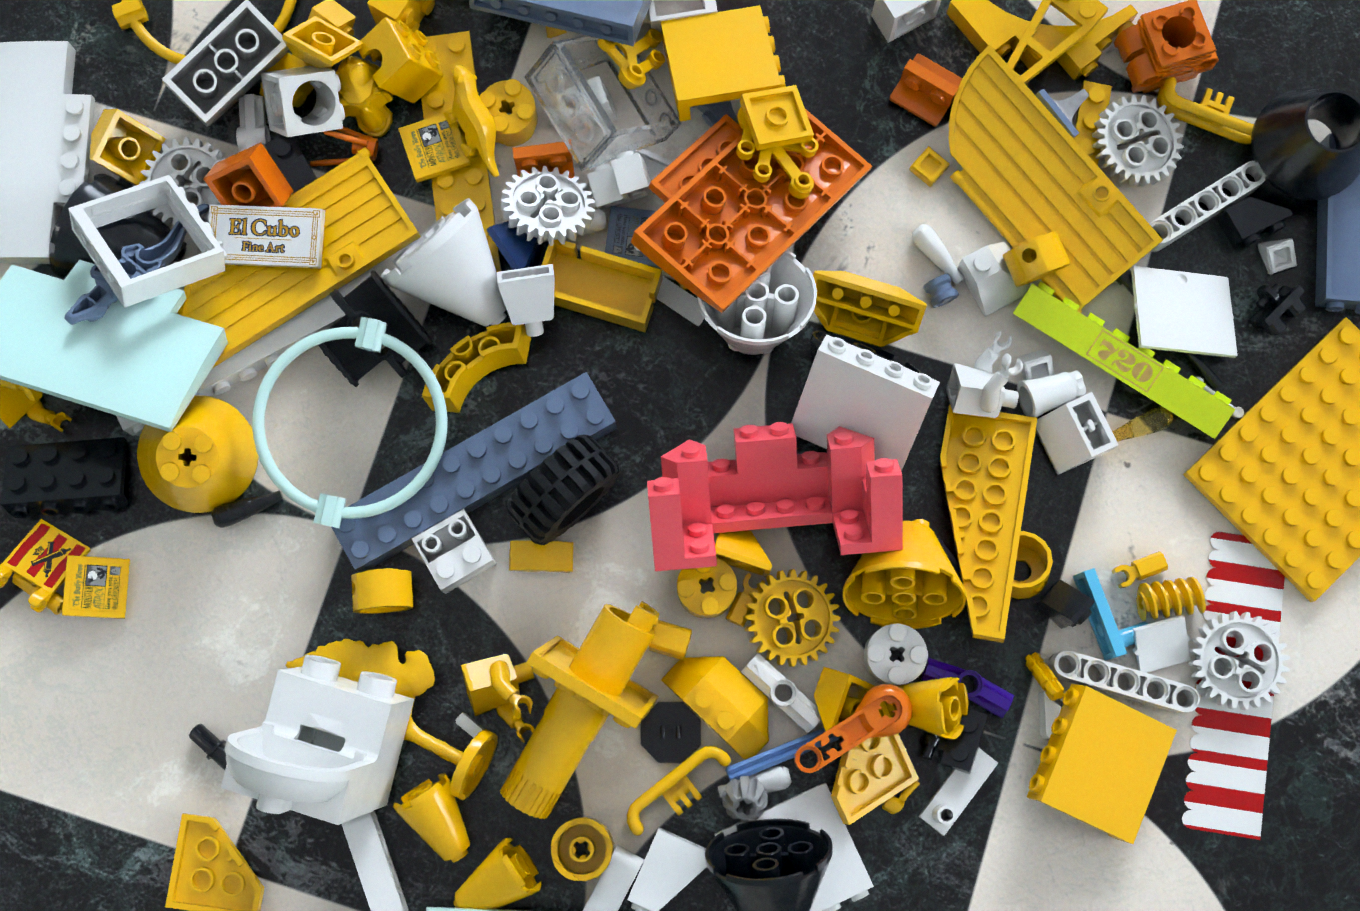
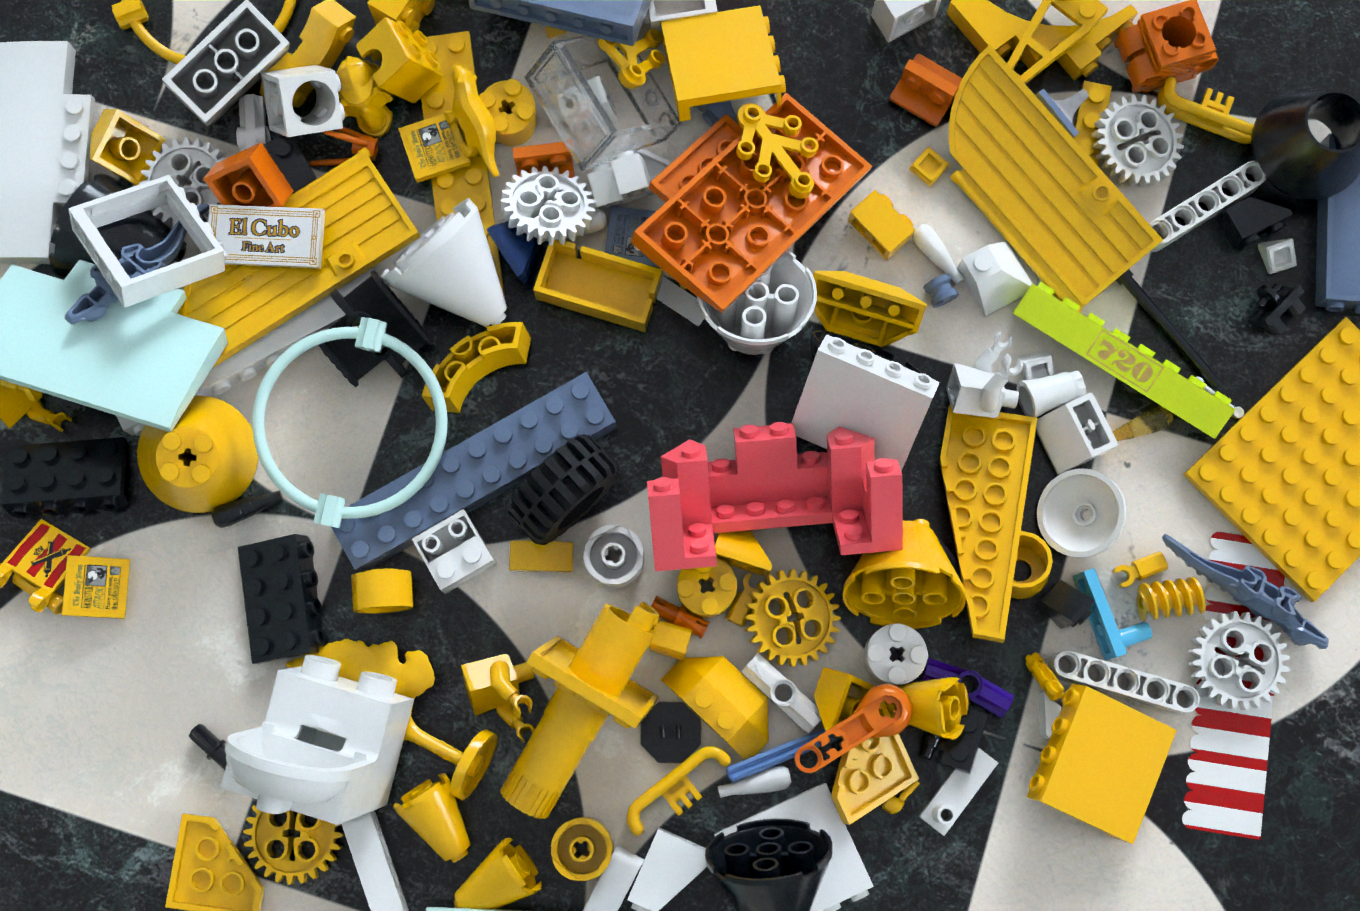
yellow slope [282,16,363,68] -> none
white tile [455,712,484,738] -> none
white torso [497,264,555,337] -> none
light grey piece [722,776,768,822] -> none
yellow tile [739,85,814,150] -> none
yellow piece [1002,231,1070,288] -> none
white piece [1131,266,1238,358] -> none
white piece [1133,615,1191,673] -> none
none -> black bracket [238,534,326,664]
none -> yellow gear [243,805,345,885]
none -> white brick [583,525,644,588]
none -> orange pin [651,595,710,639]
none -> yellow brick [848,190,915,261]
none -> white dish [1037,468,1126,558]
none -> sand blue animal [1162,534,1329,649]

